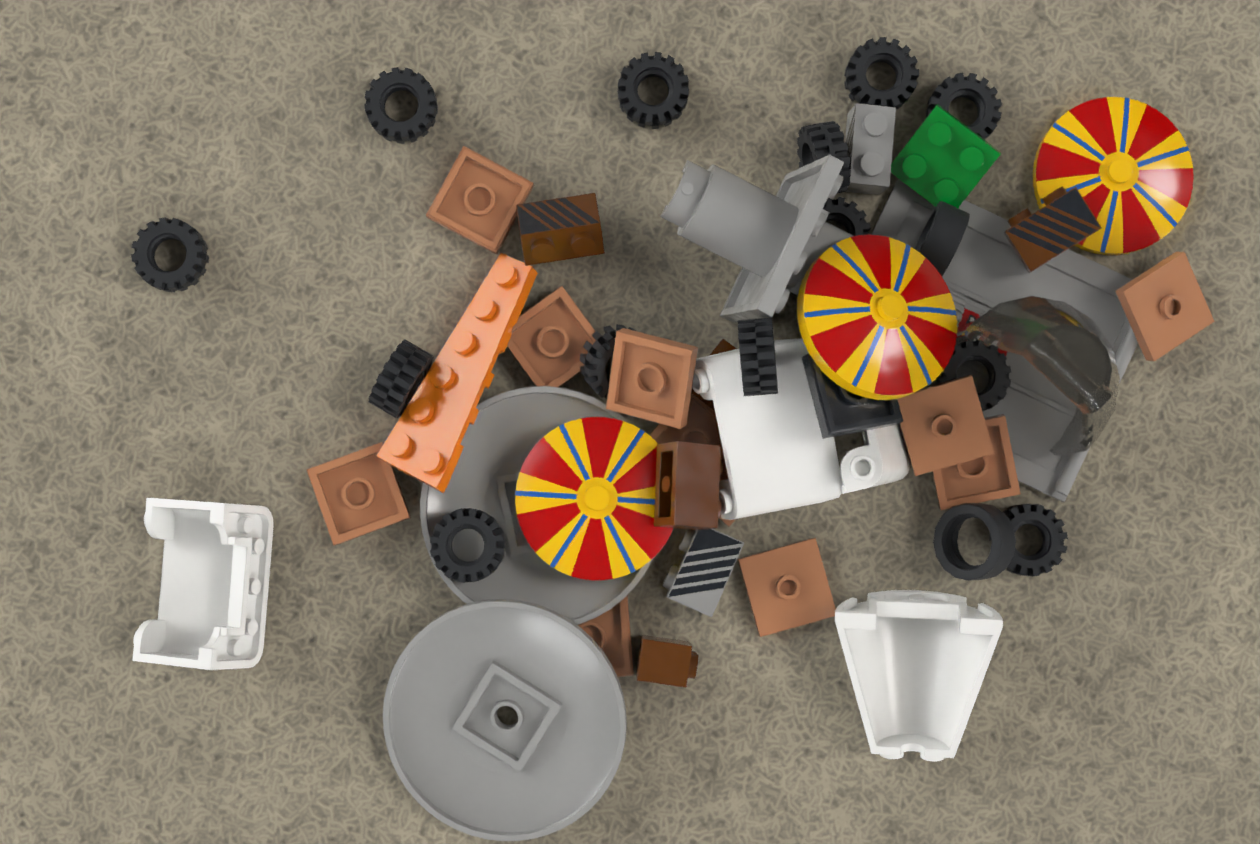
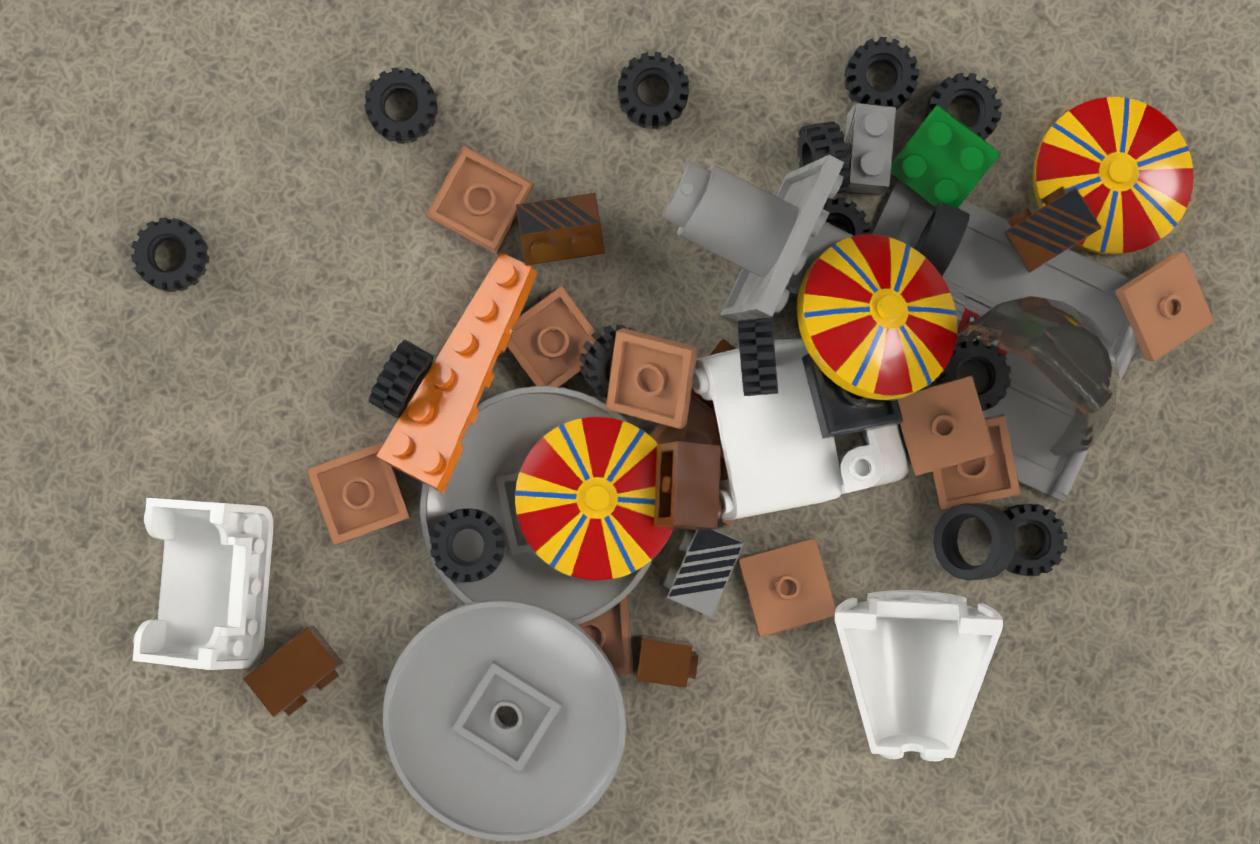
none -> reddish brown brick [243,625,343,717]

